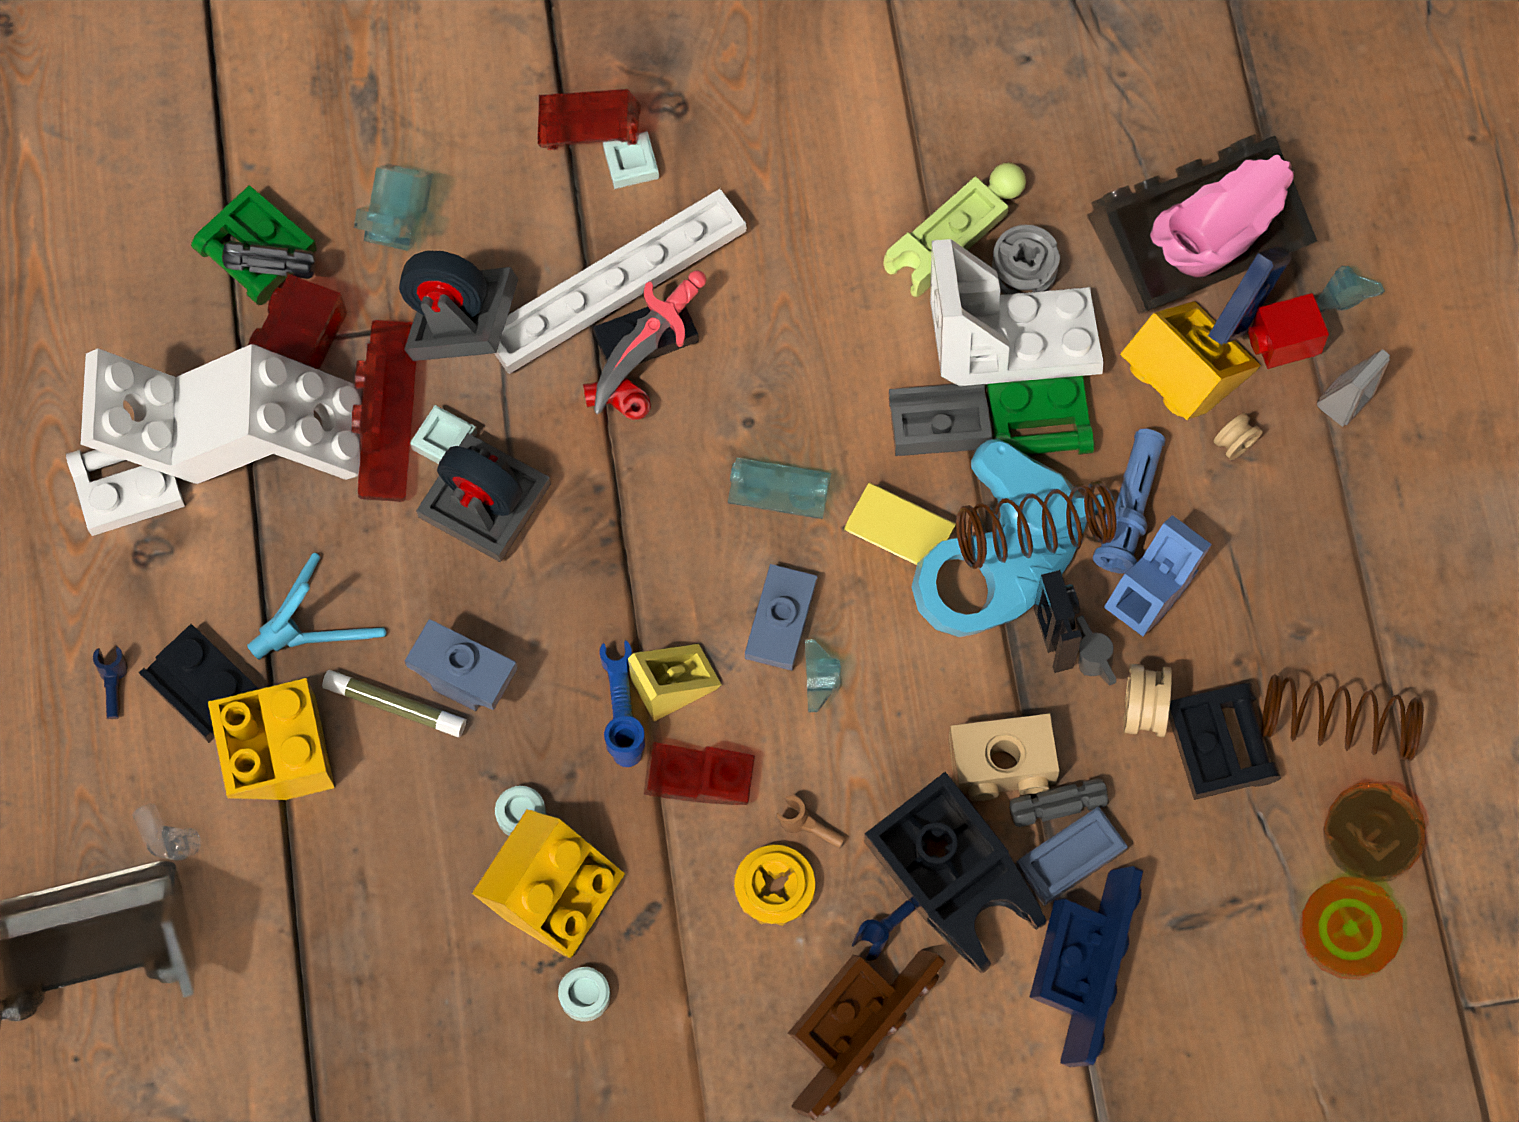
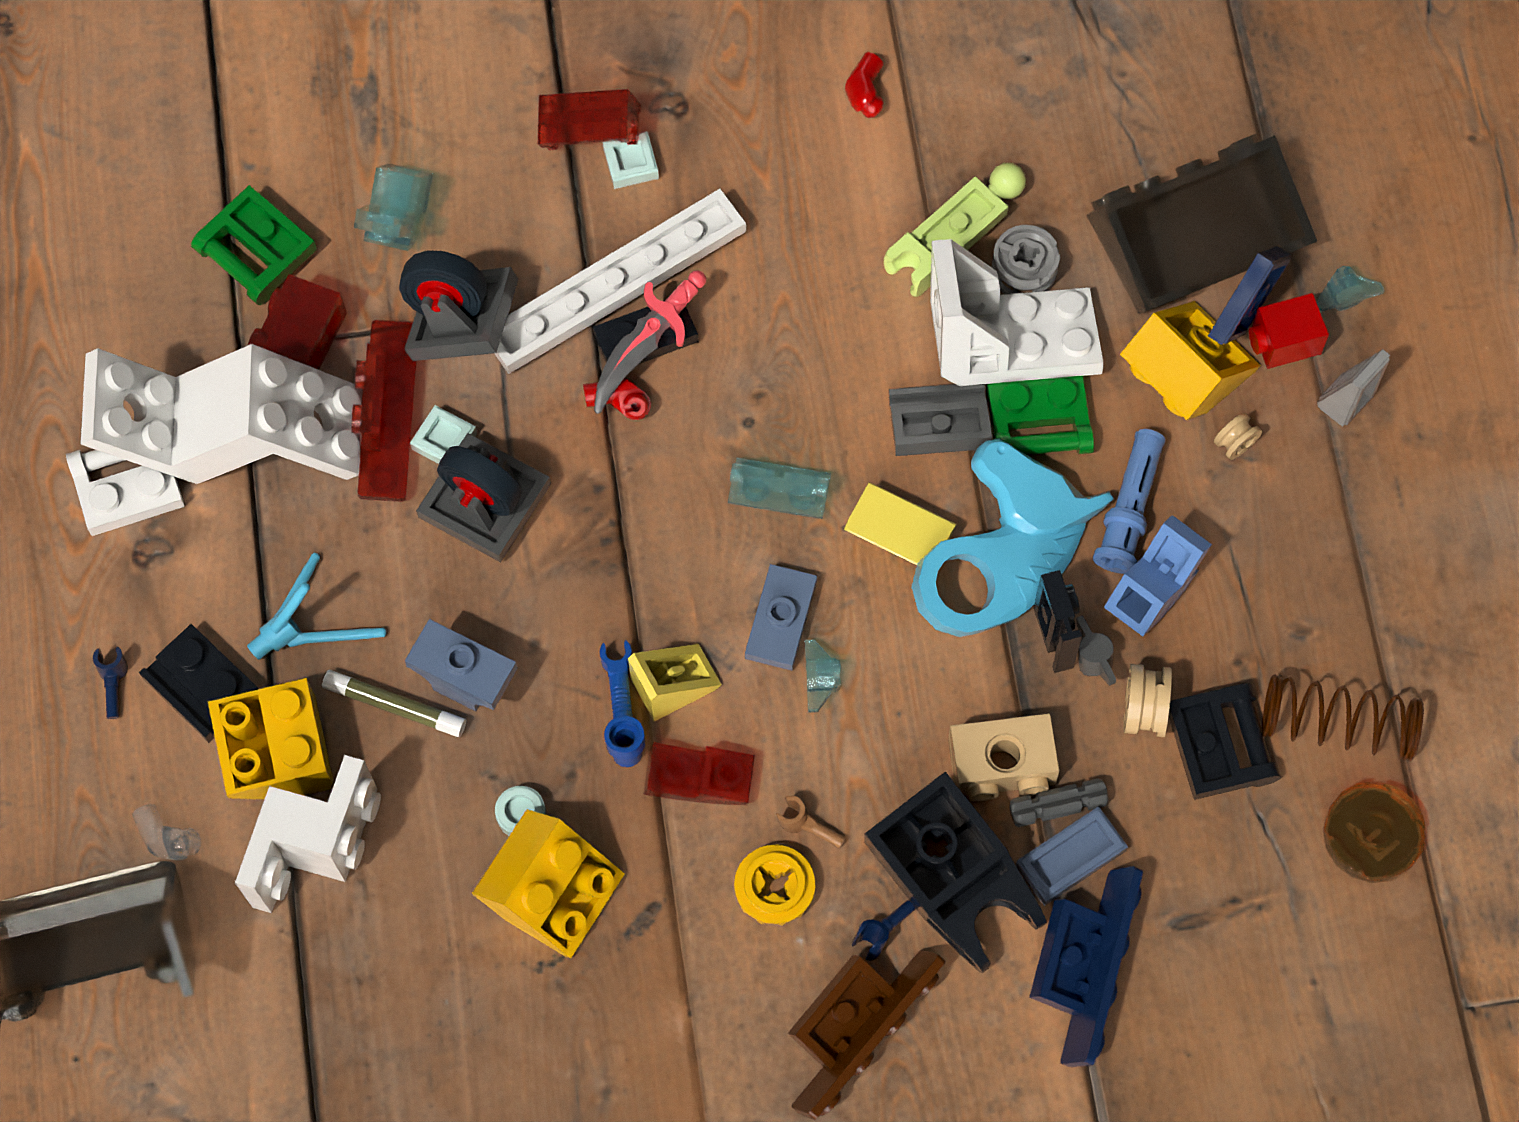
black axle [222,241,316,279] -> none
light aqua tile [558,967,611,1021] -> none
reddish brown piece [956,481,1117,569] -> none
bright pink hair [1150,155,1294,278] -> none
tile [1300,877,1403,980] -> none
none -> white bracket [235,755,381,913]
none -> red arm [845,52,884,118]

